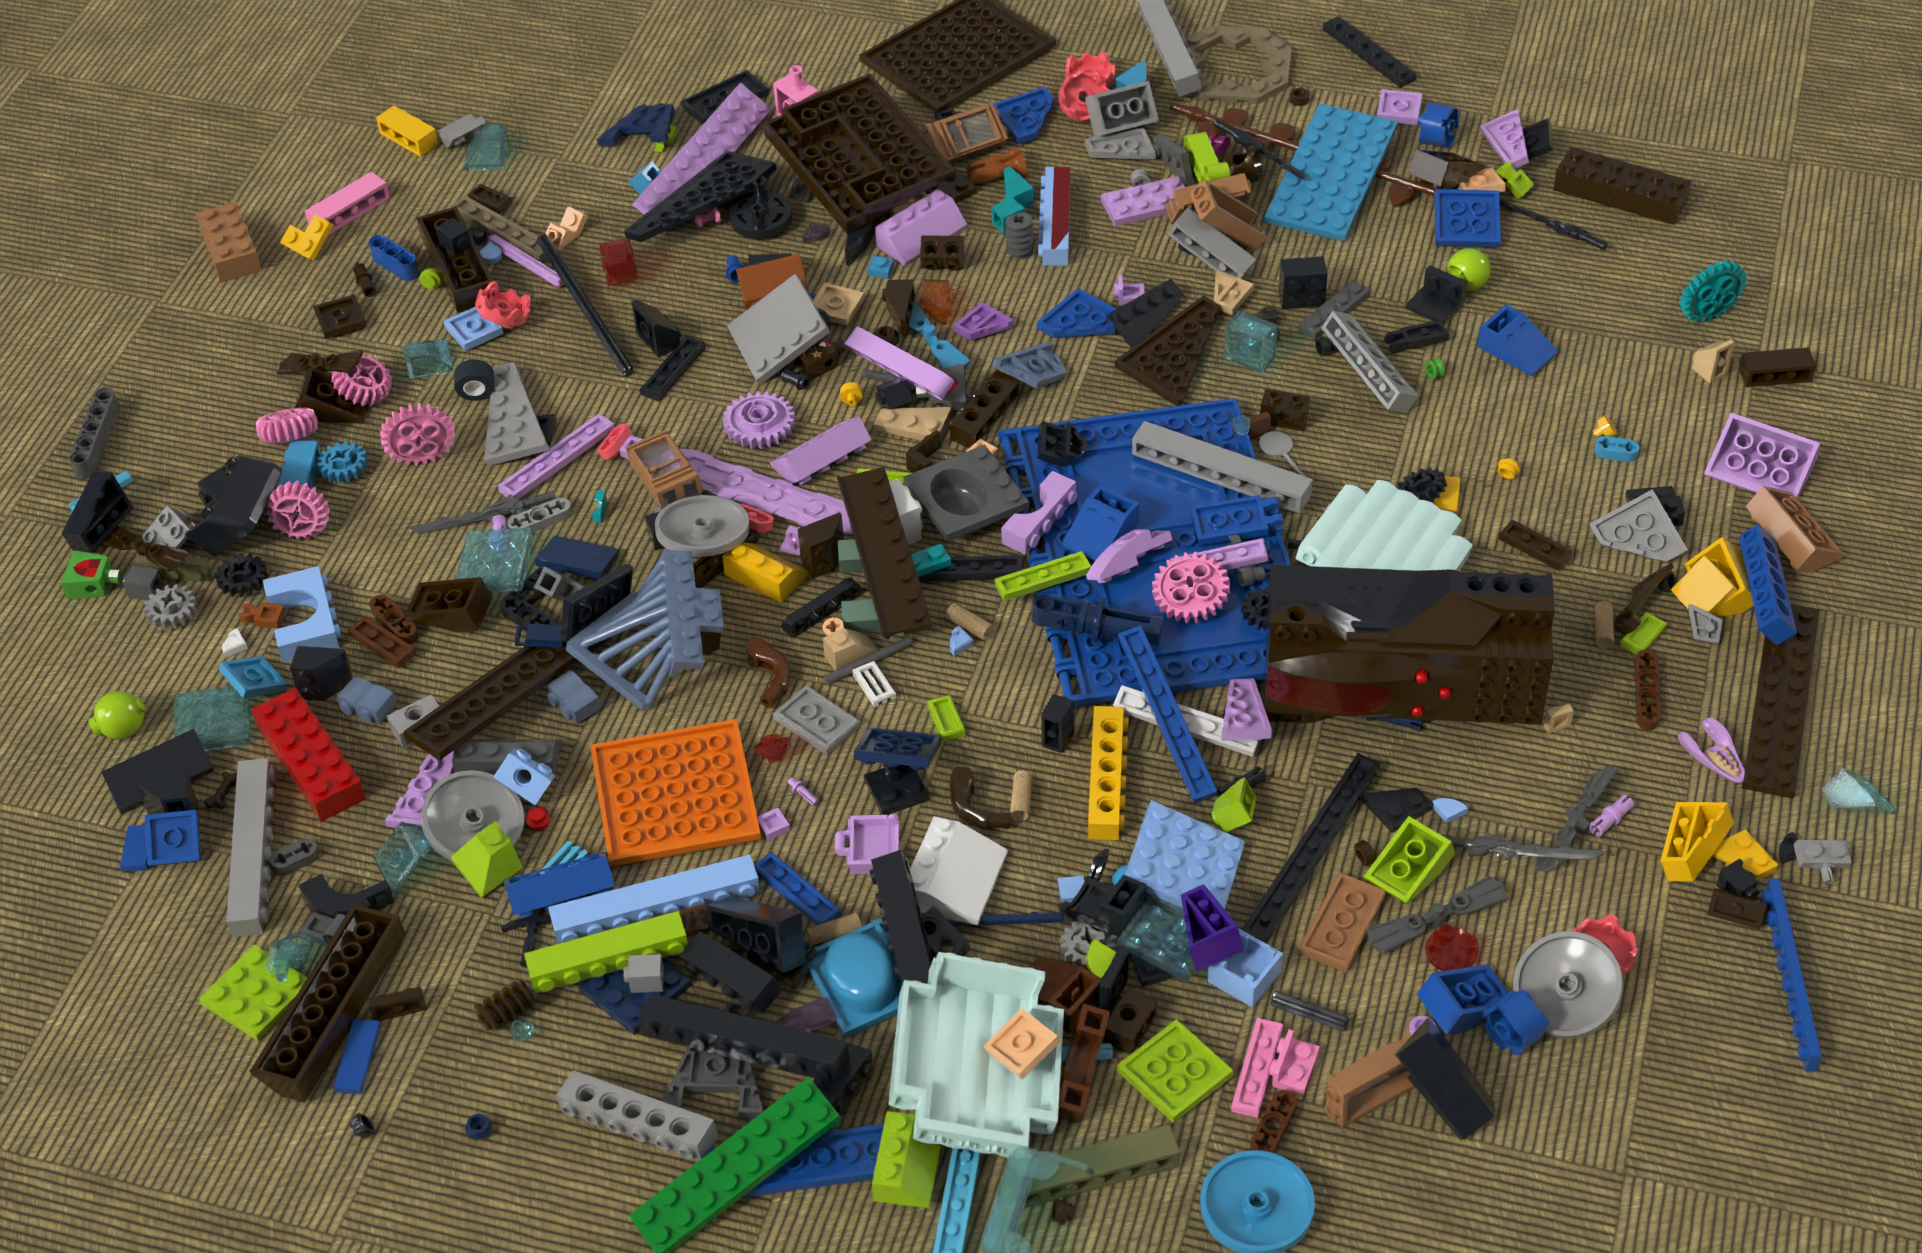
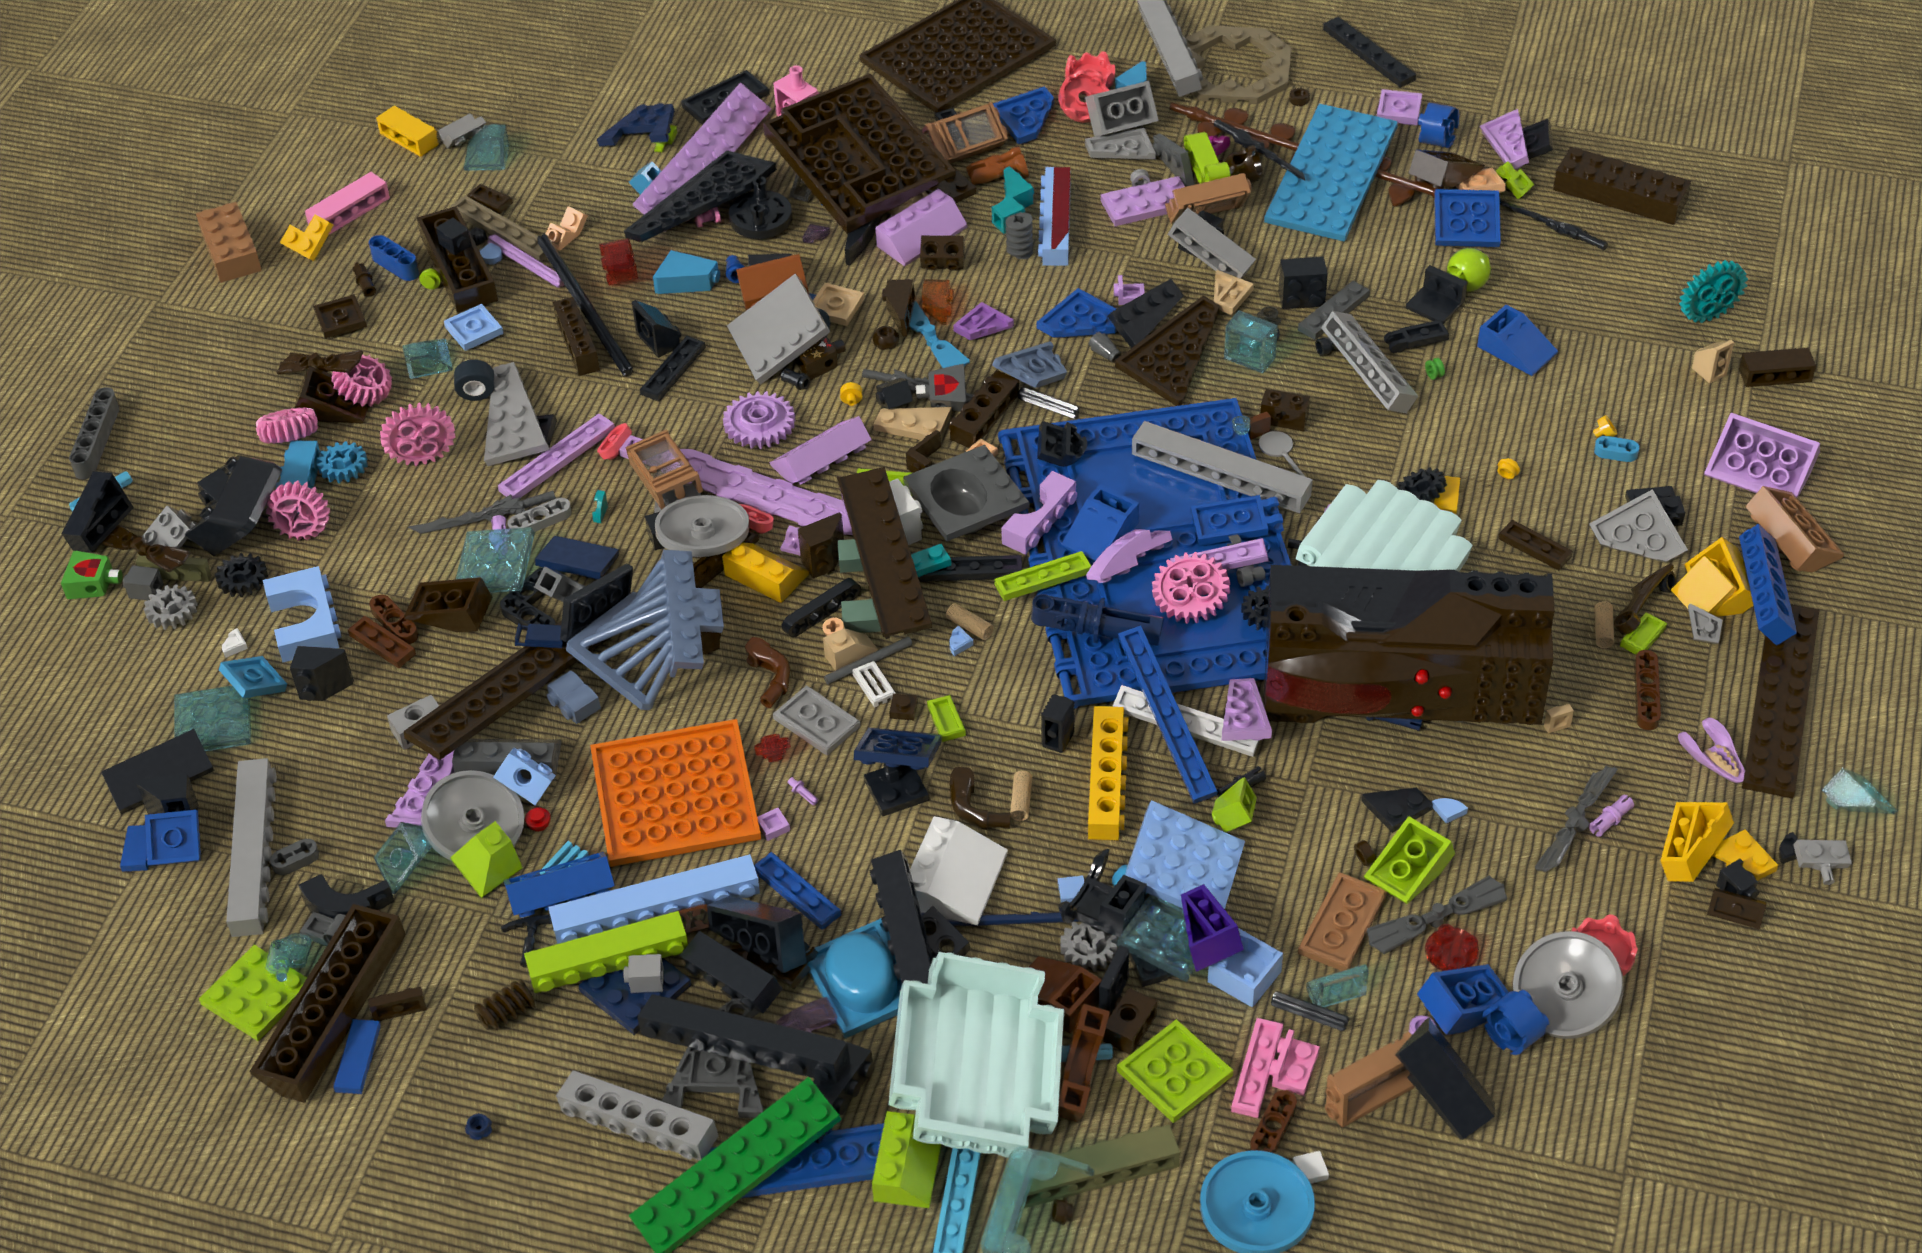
lime brick [88,691,146,740] -> none
dark brown piece [205,771,237,809] -> none
dark orange plate [239,603,285,628] -> none
red brick [251,687,366,822] -> none
sand blue brick [337,677,396,724] -> none
black piece [350,1113,375,1139] -> none
coral plate [475,281,531,328] -> none
clear light blue hinge [511,1019,534,1041] -> none
tan piece [806,913,862,947] -> none
lavender piece [835,814,899,874] -> none
lavender beam [844,326,955,400] -> none
dark azure plate [867,256,894,279] -> none
light nougat plate [983,1008,1061,1080] -> none
lime brick [1085,939,1116,979] -> none
medium nougat door [1190,179,1268,252] -> none
black plate [1242,753,1380,944] -> none
dark grey sword [1440,832,1605,861] -> none
blue plate [1762,879,1822,1072] -> none
none -> dark brown brick [552,297,600,376]
none -> dark azure slope [653,250,720,294]
none -> dark brown plate [889,694,918,721]
none -> axle [1018,387,1079,419]
none -> dark grey cone [1089,332,1121,363]
none -> white tile [1293,1151,1329,1184]
none -> clear light blue tile [1306,964,1369,1007]

